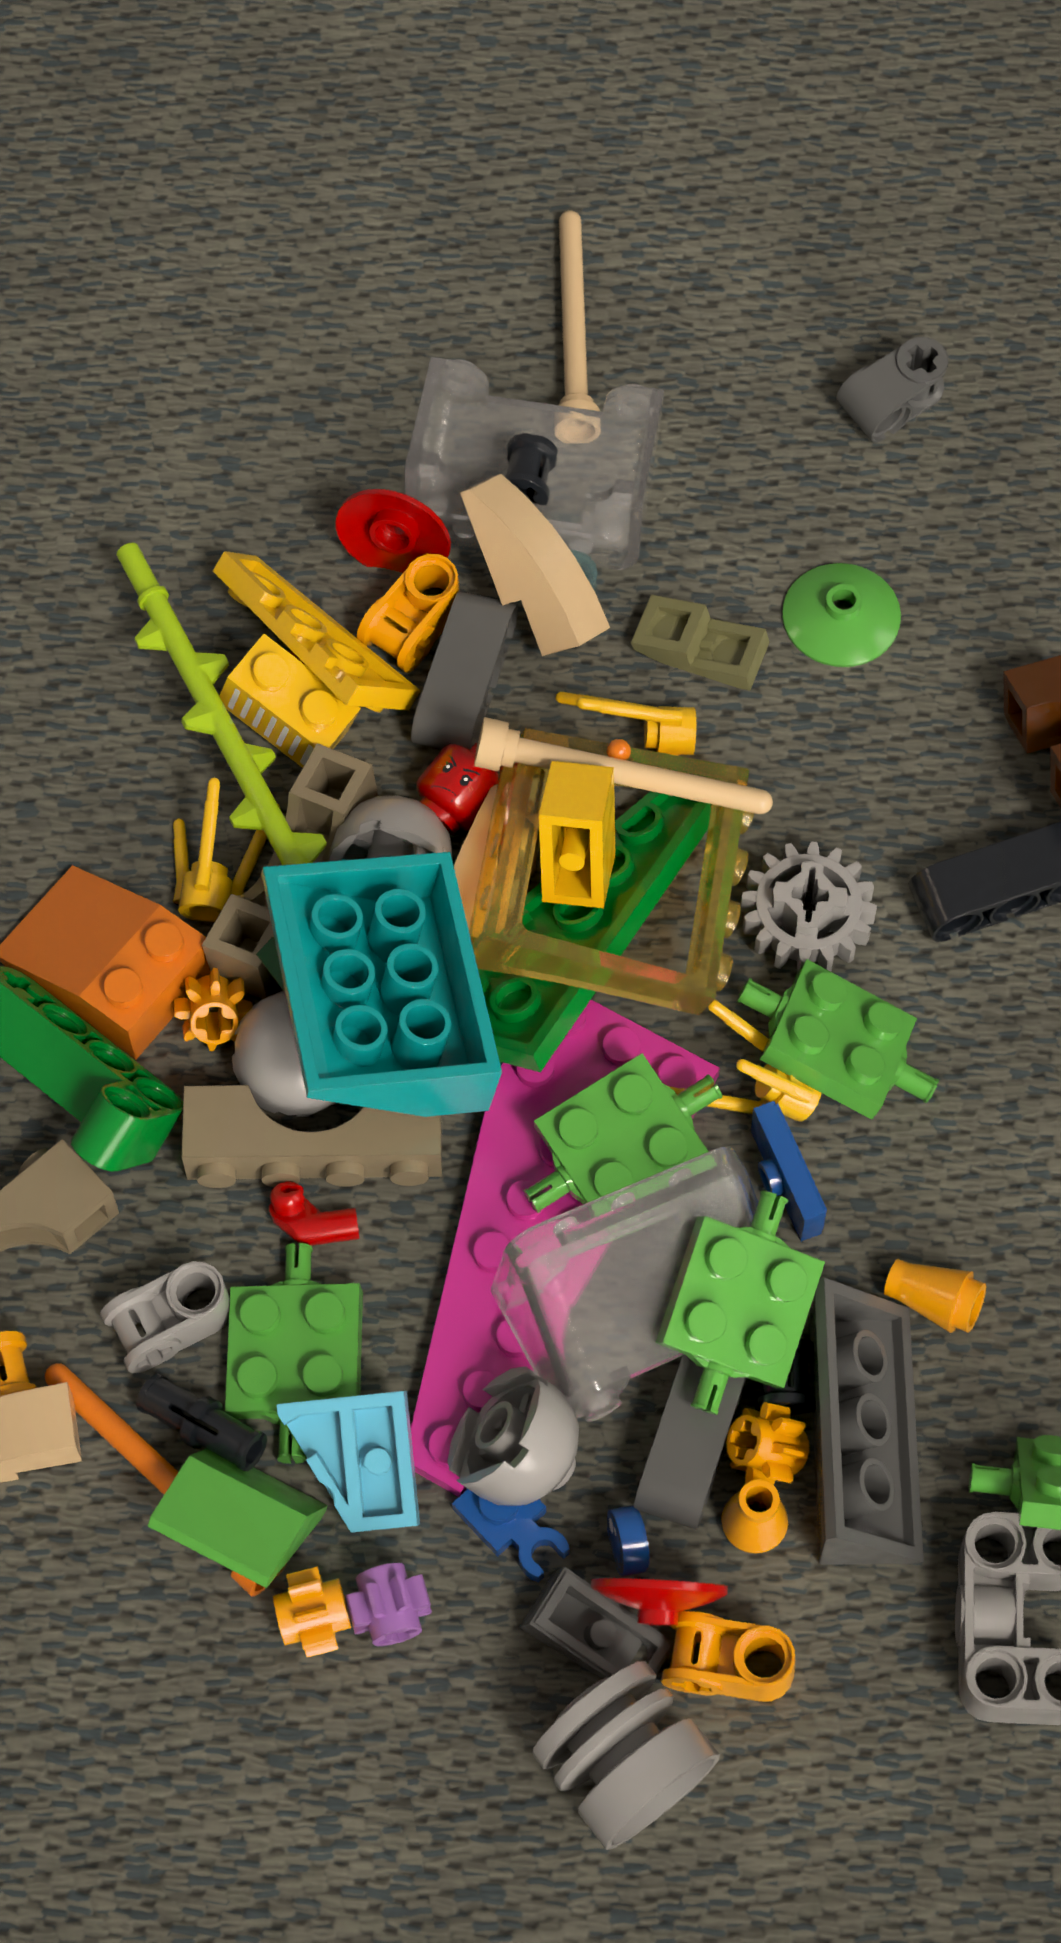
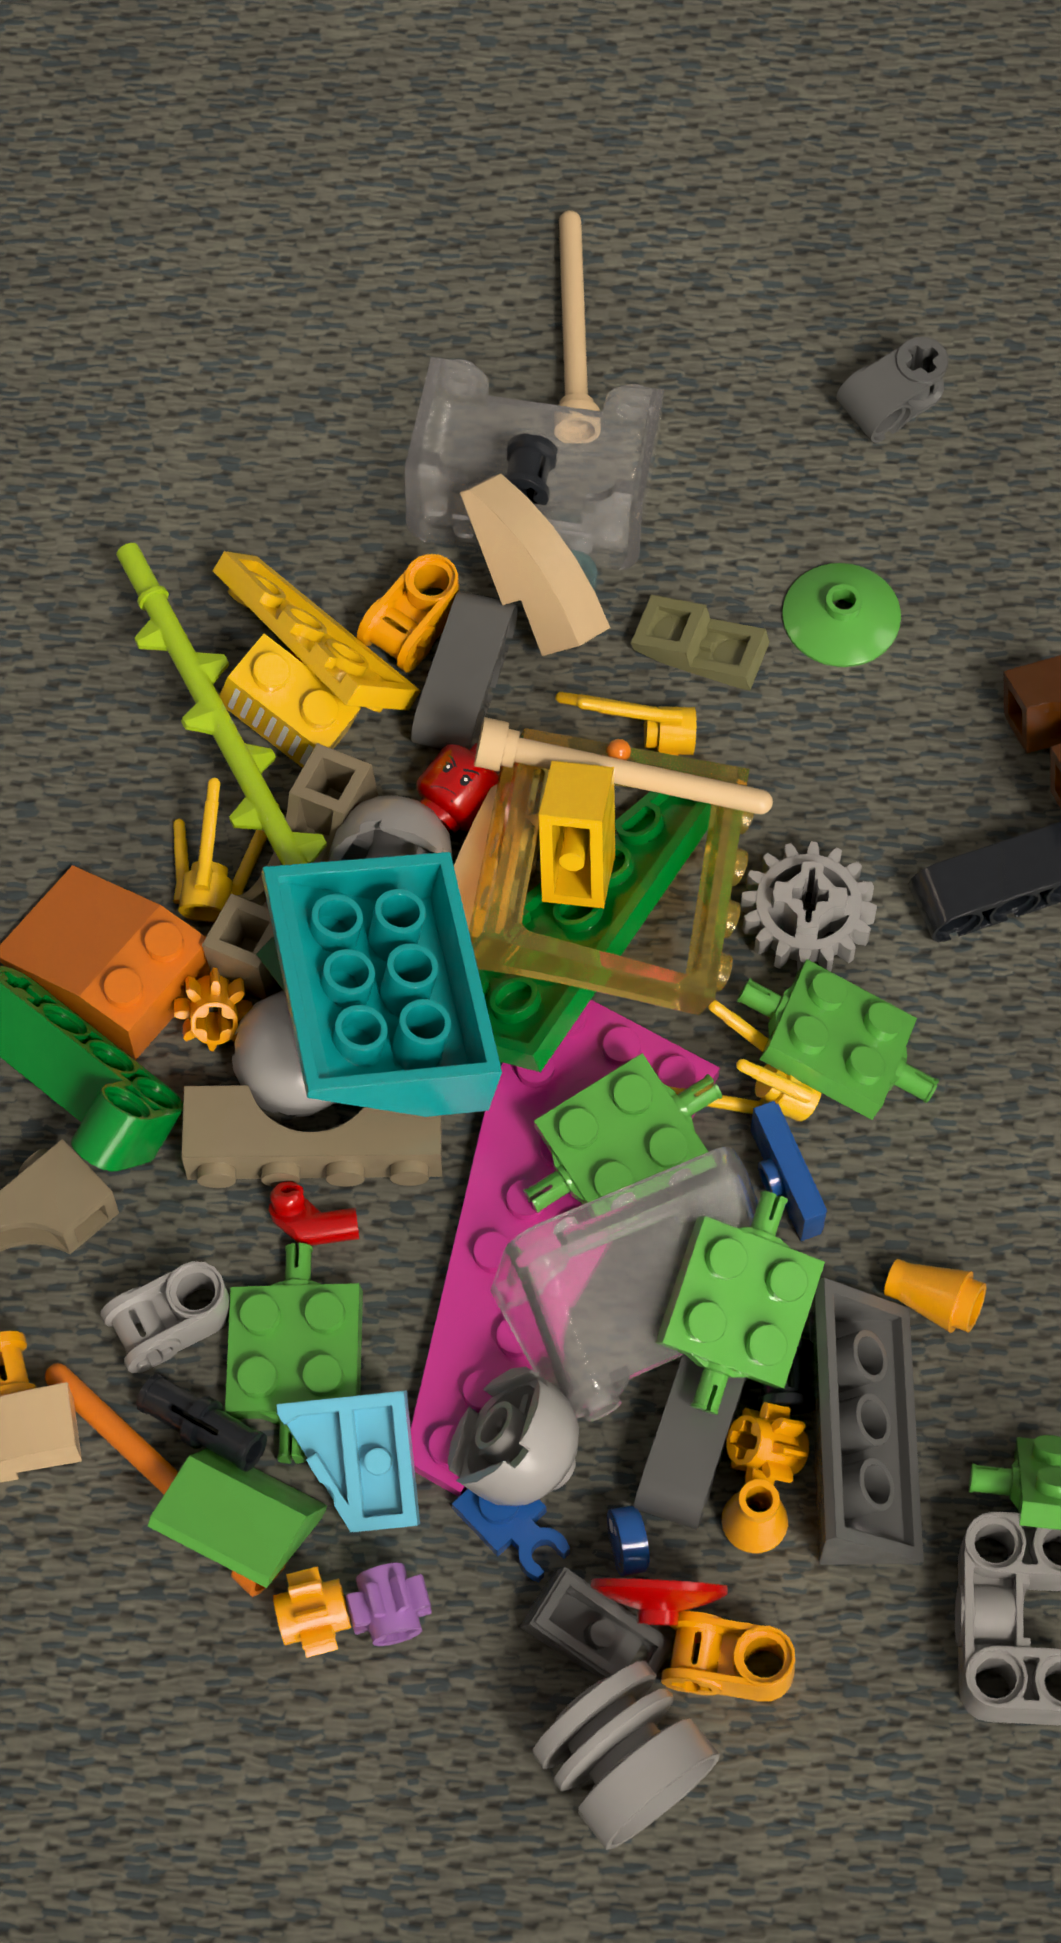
red dish [335,489,451,573] -> none

